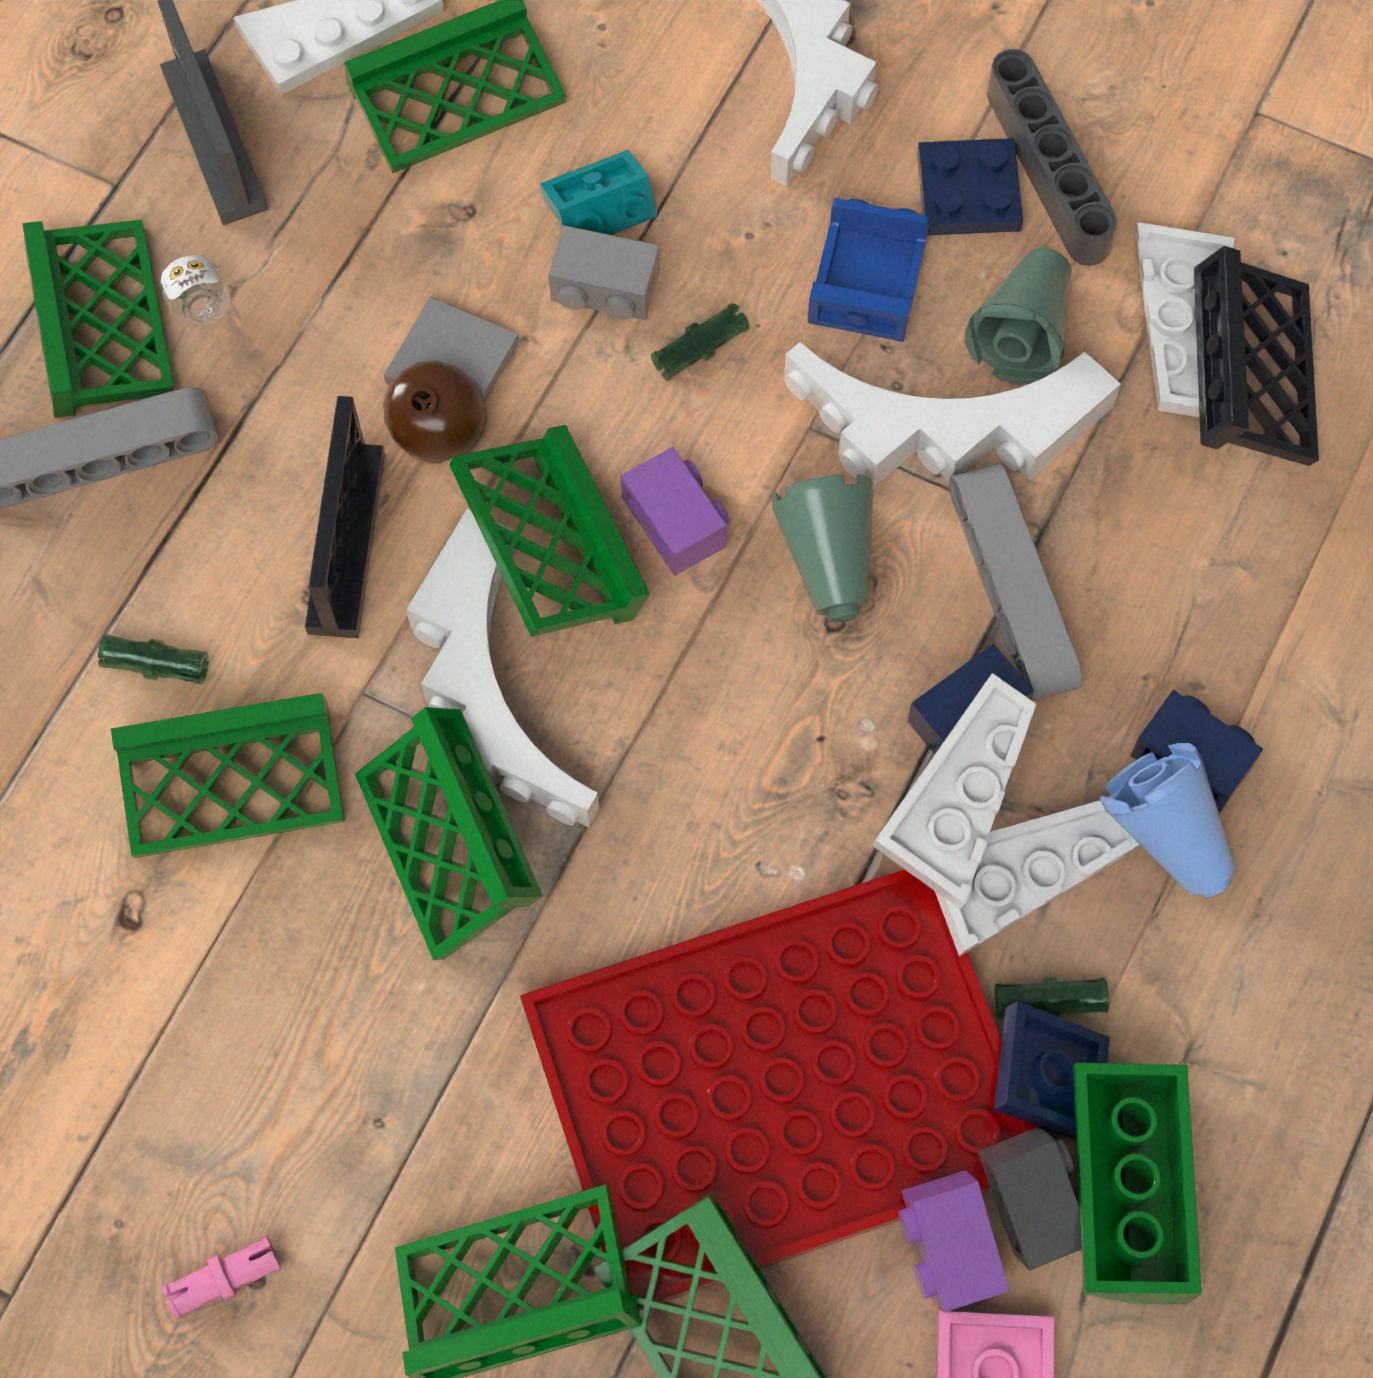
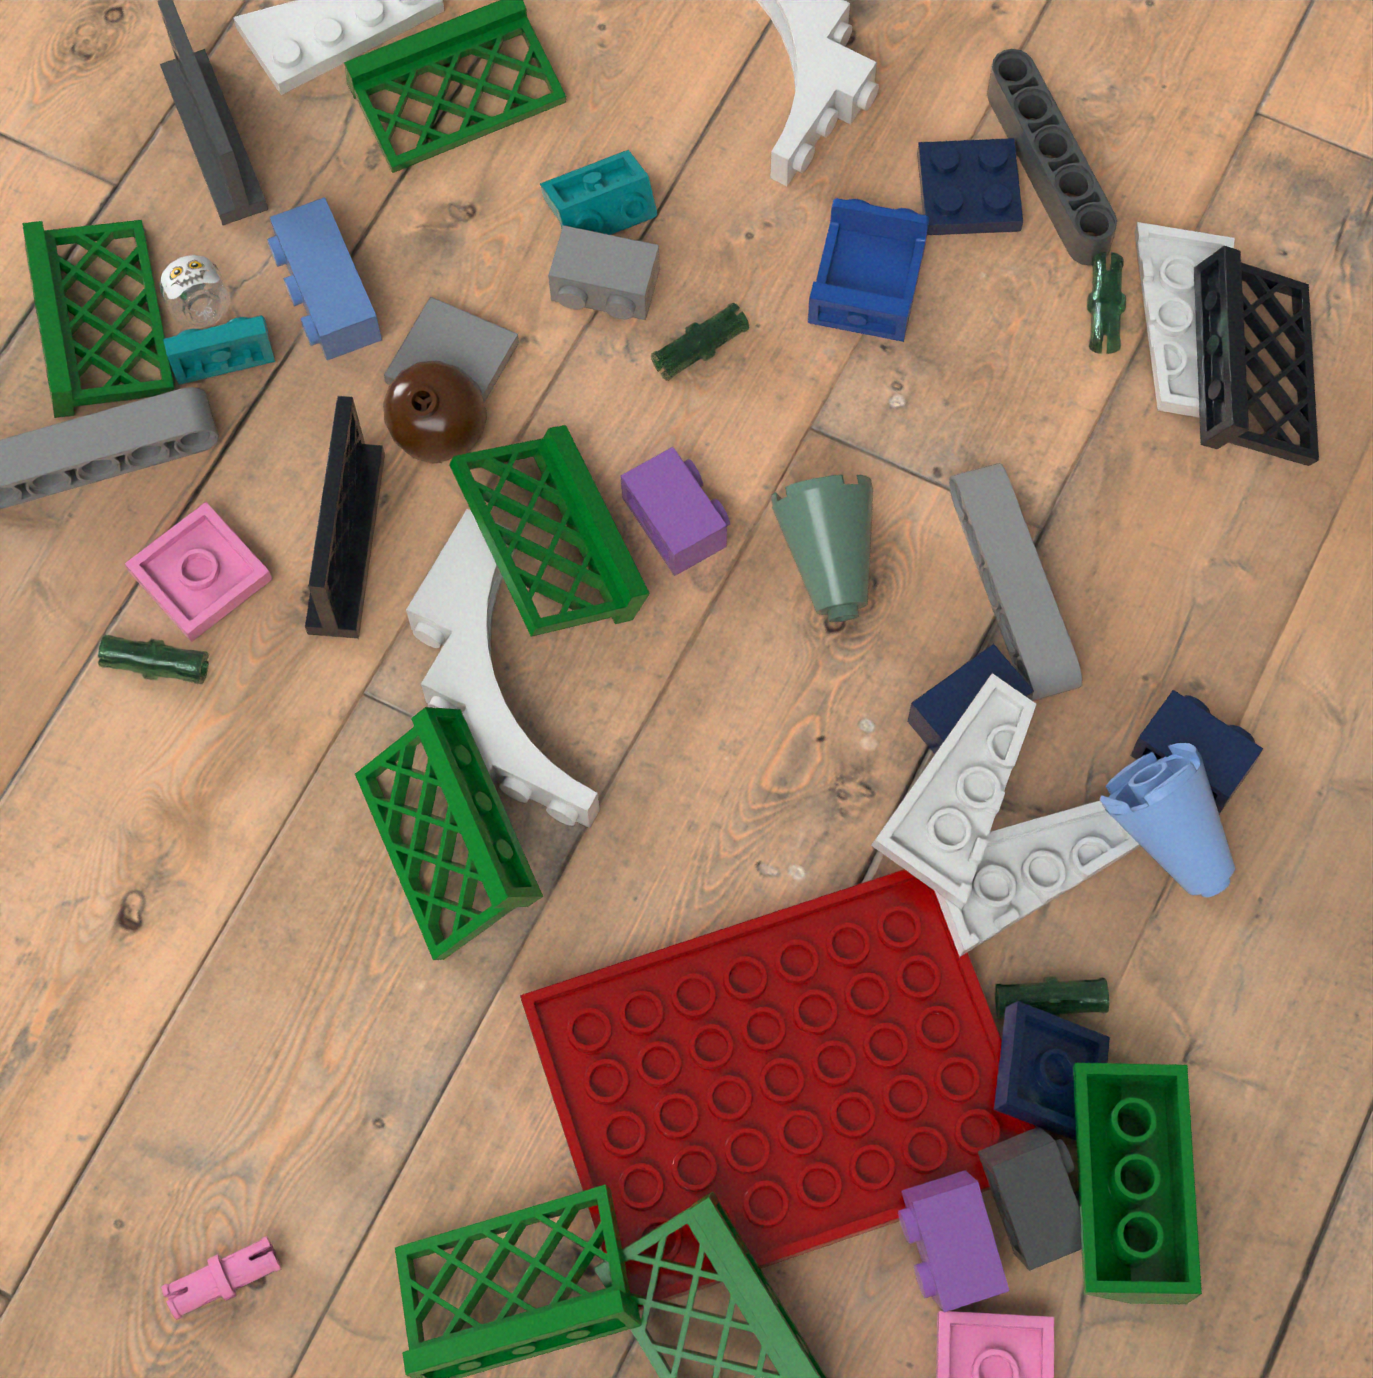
green fence [111,693,345,858] -> none
white arch [784,342,1121,488] -> none
sand green cone [965,248,1072,384] -> none
none -> bright pink plate [125,502,272,642]
none -> teal bracket [163,315,275,385]
none -> medium blue brick [267,197,382,361]
none -> clear green pin [1087,252,1126,354]

